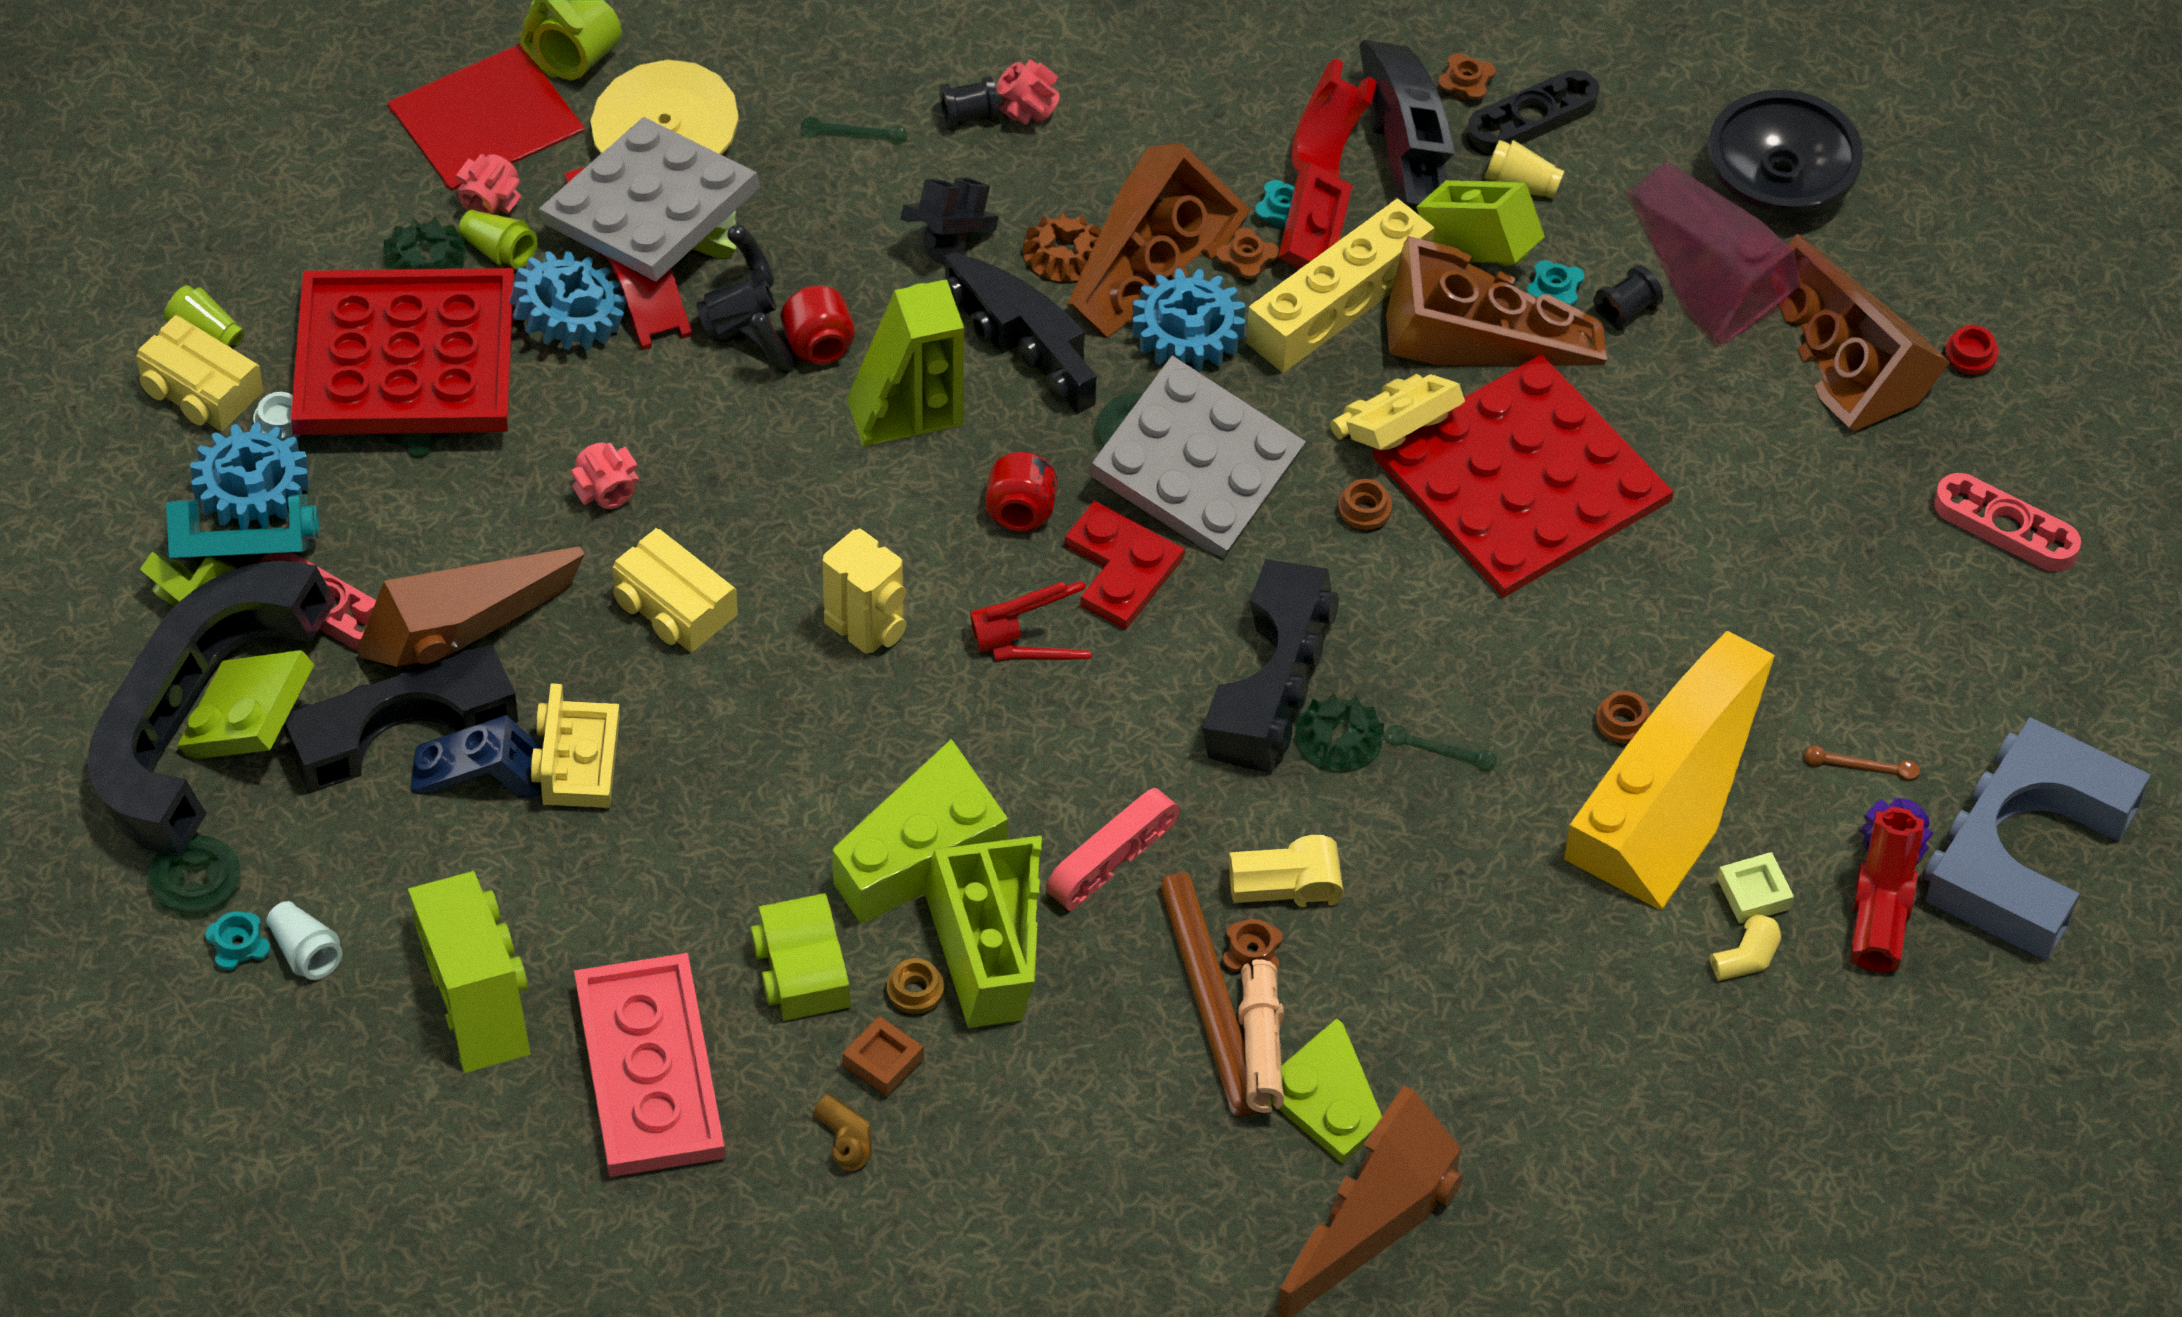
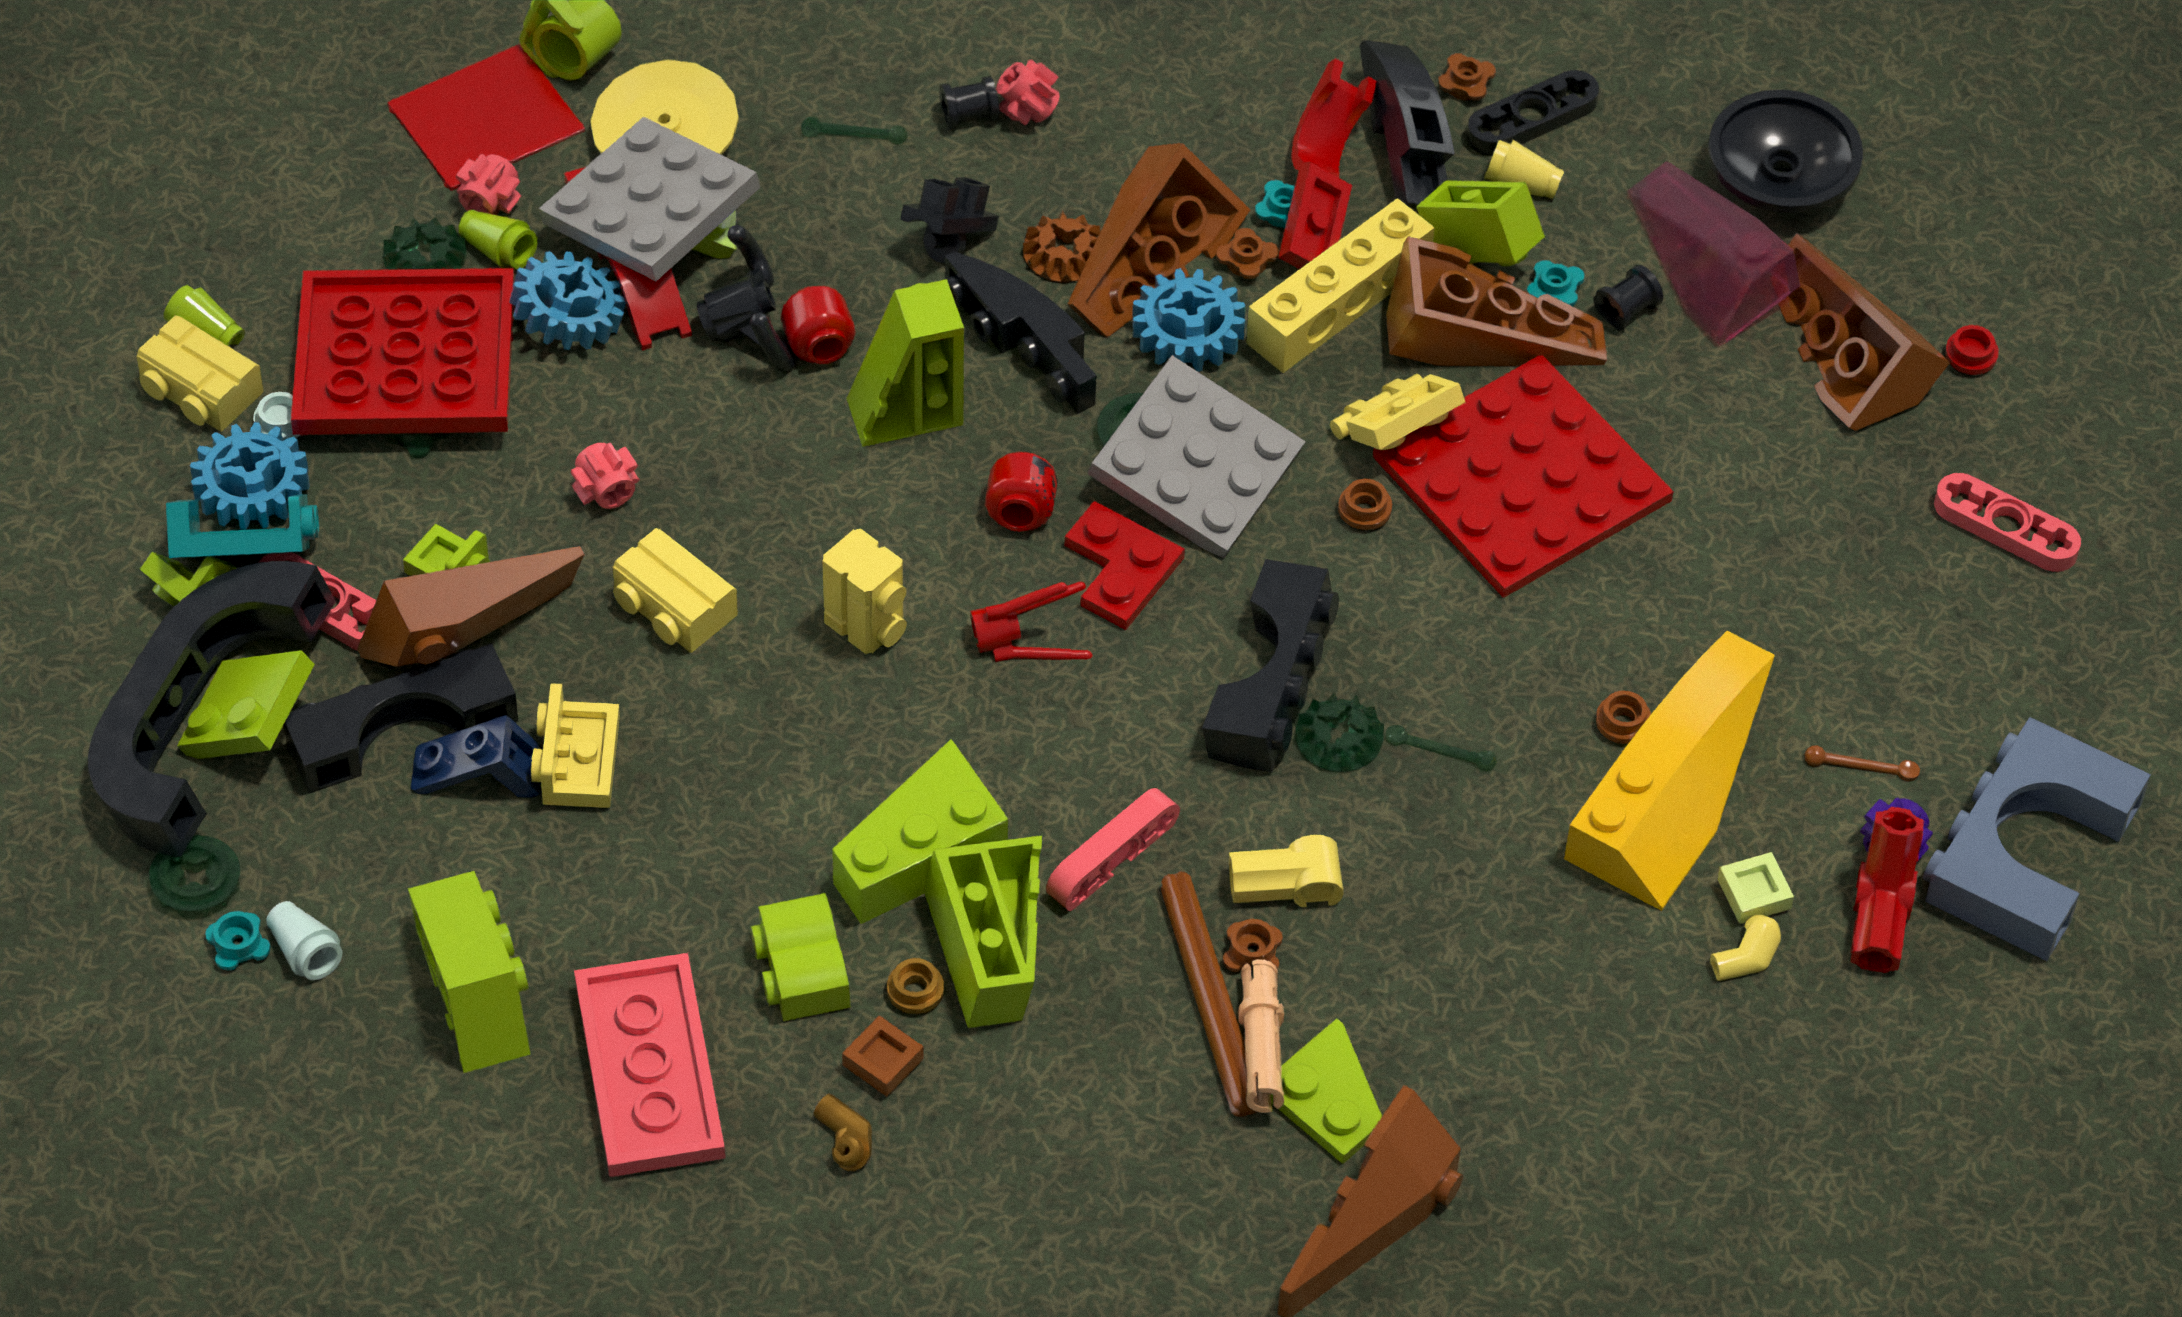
none -> lime bracket [403,524,490,576]

